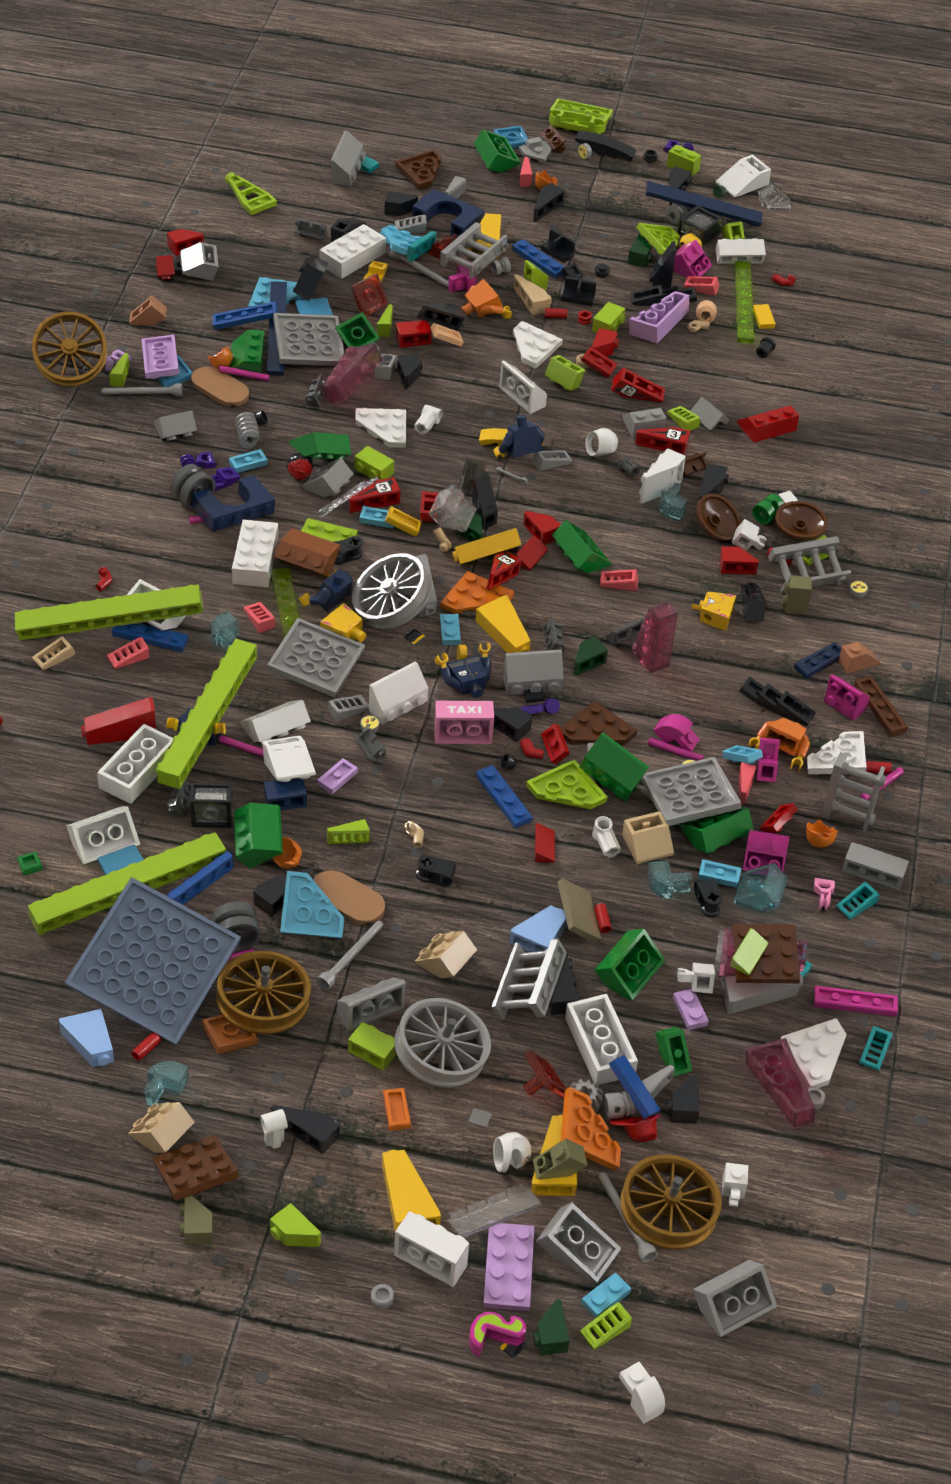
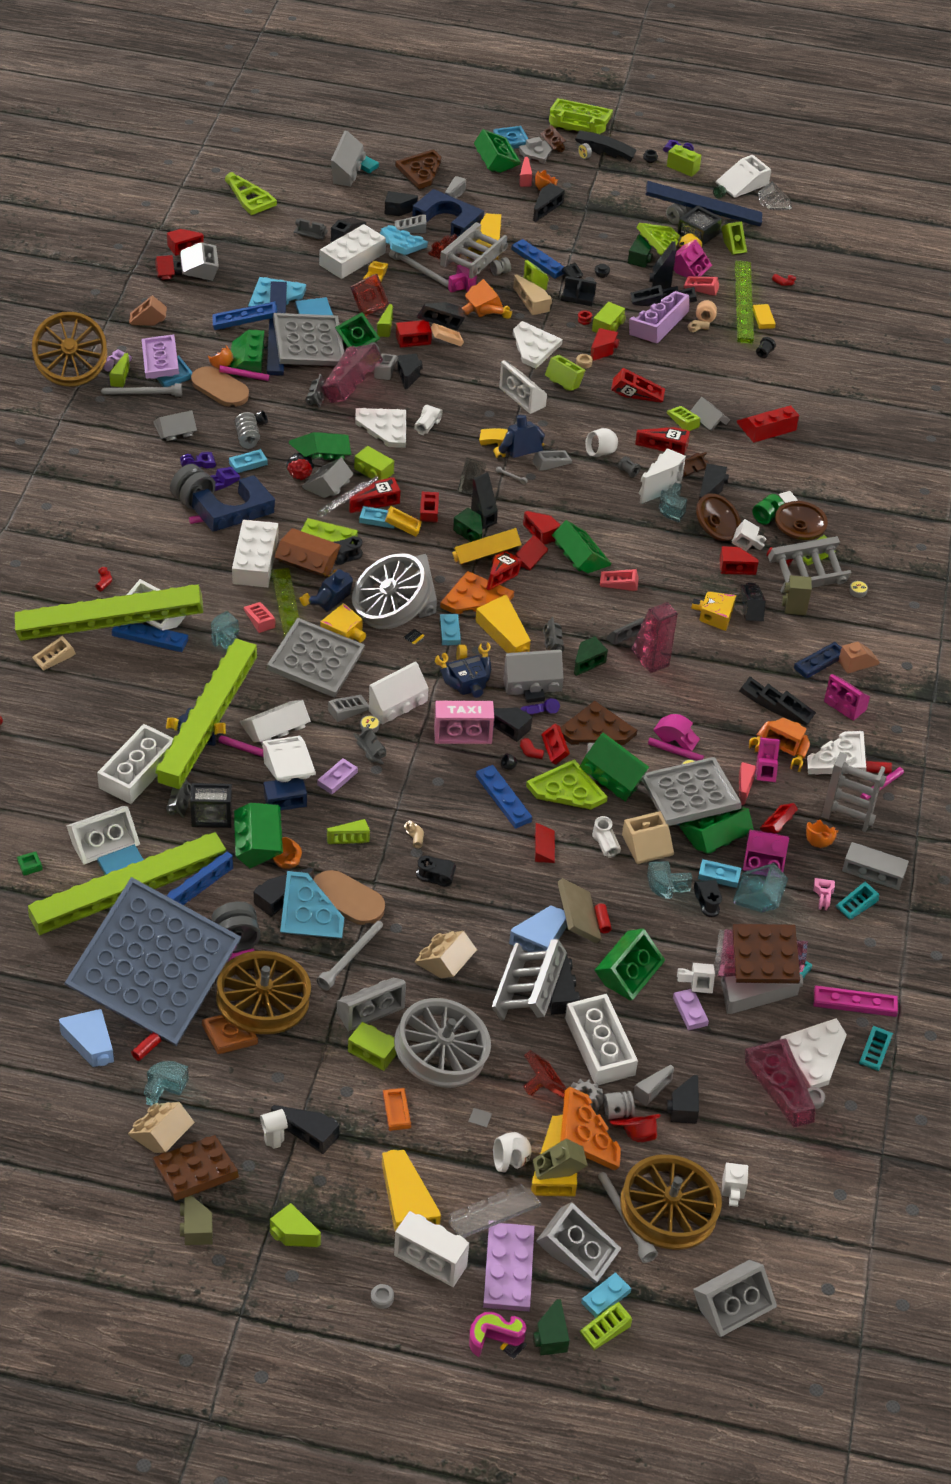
red slope [81,697,156,745] -> none
coral slope [107,637,149,669] -> none
black wedge [293,254,329,301] -> none
teal tile [406,231,437,262] -> none
clear slope [429,484,477,532] -> none
tan arm [433,527,452,552] -> none
black panel [541,229,576,263] -> none
red axle [545,308,568,319] -> none
red plate [581,347,617,378] -> none
blue tile [609,1055,660,1119] -> none
white brick [619,1362,665,1424] -> none
light grey slope [622,408,666,439] -> none
green slope [655,1027,692,1077] -> none
black slope [667,167,692,206] -> none
white brick [715,238,766,264] -> none
medium azure plate [722,745,763,764] -> none
lime slope [730,928,768,976] -> none
reddish brown plate [854,676,908,737] -> none

